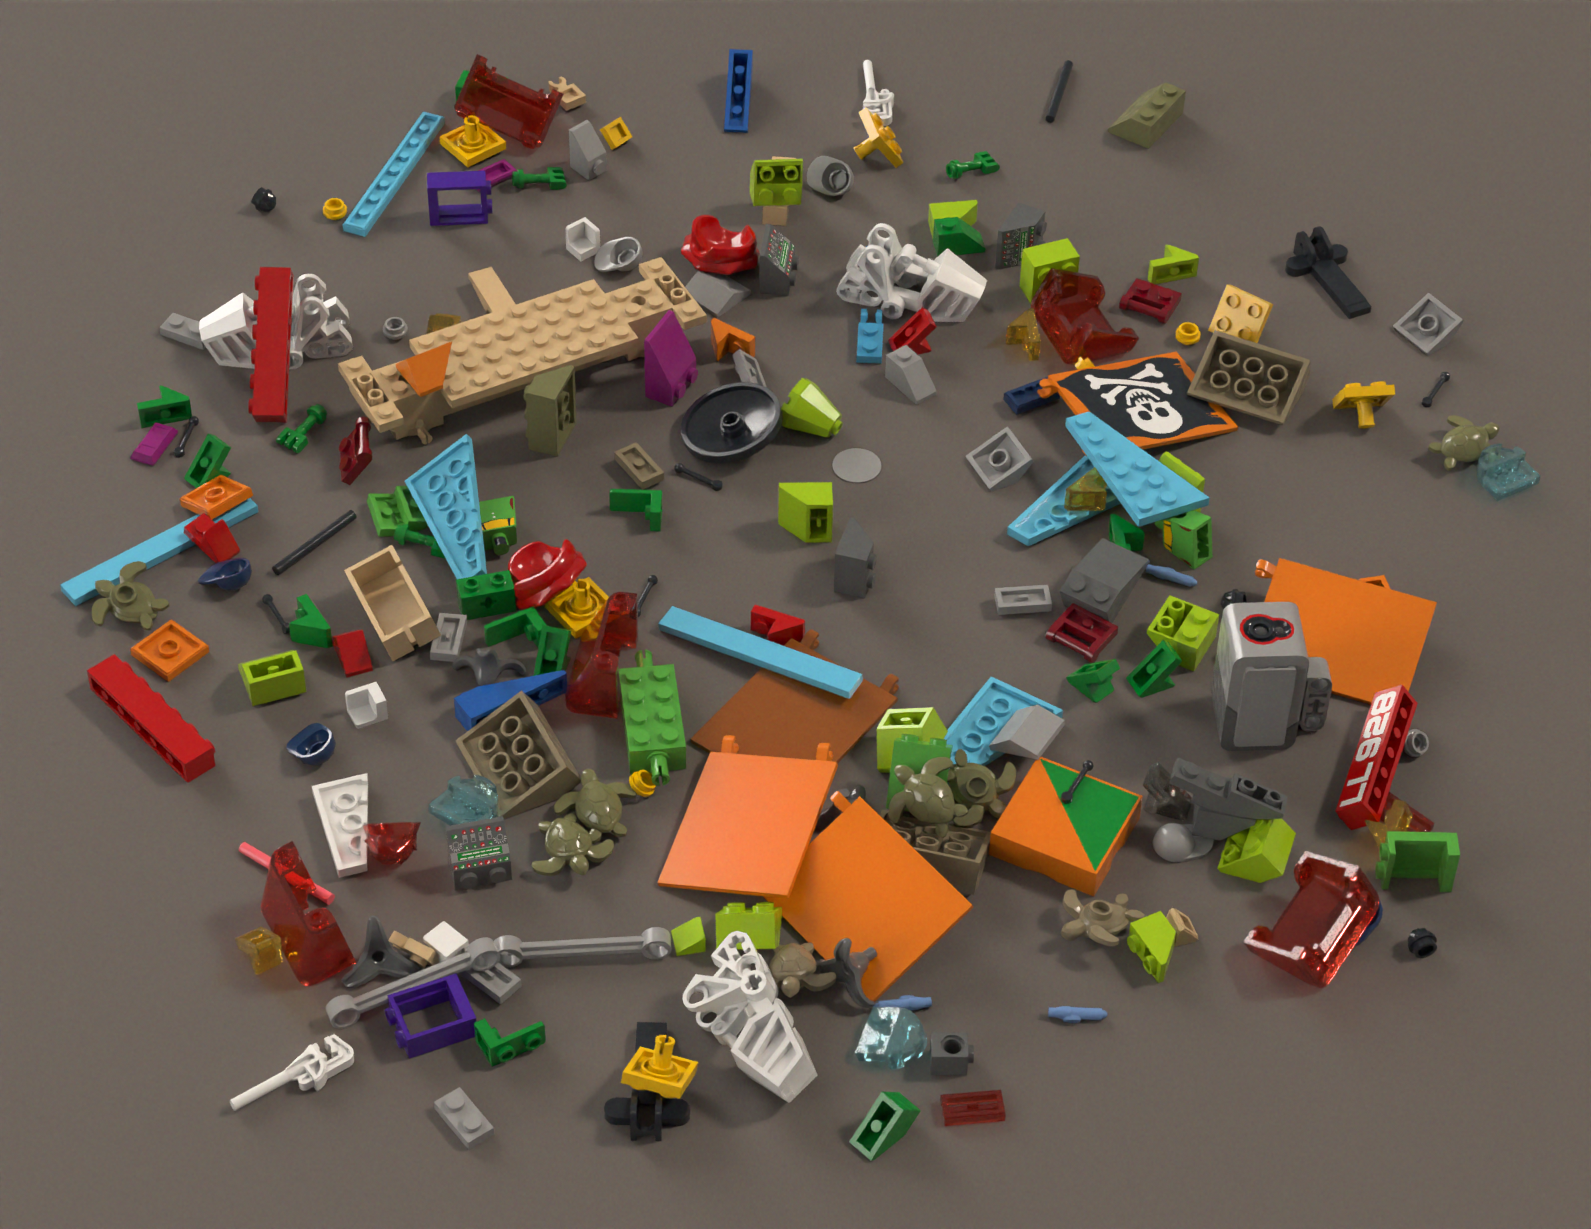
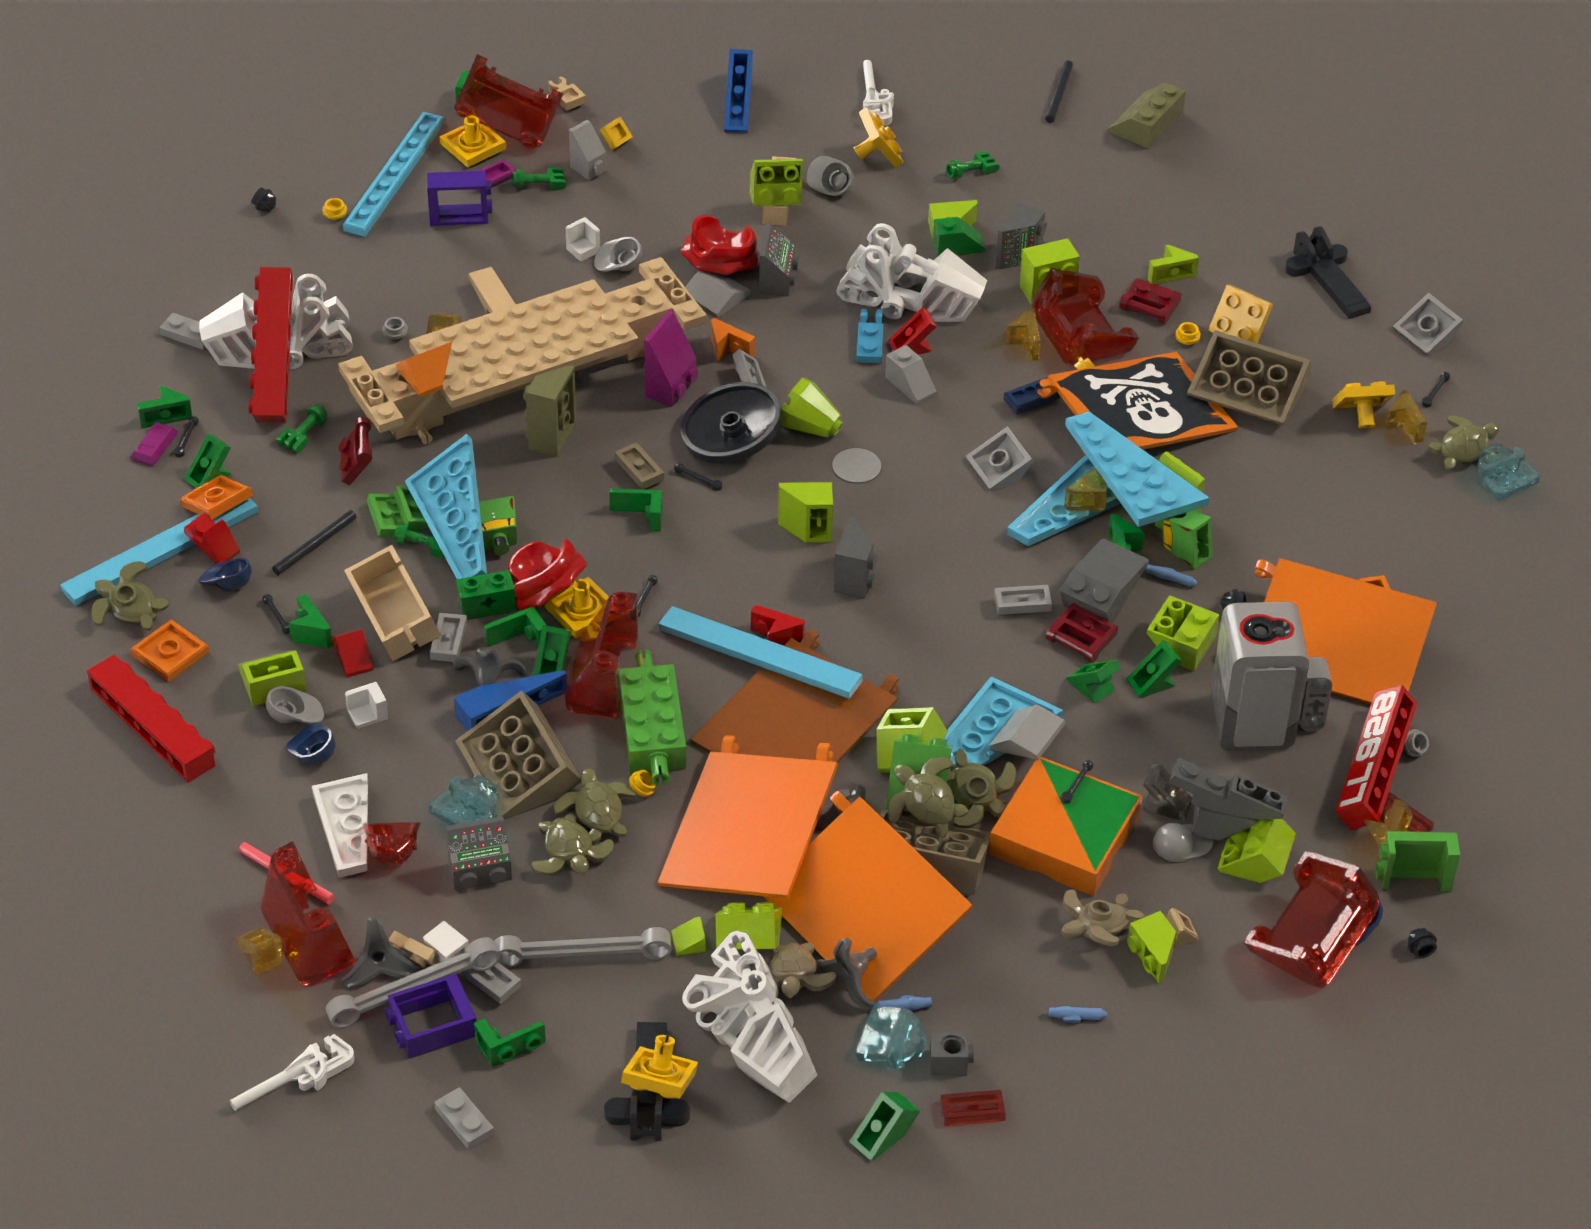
none -> light grey cap [265,686,324,724]
none -> clear yellow slope [1385,390,1427,444]

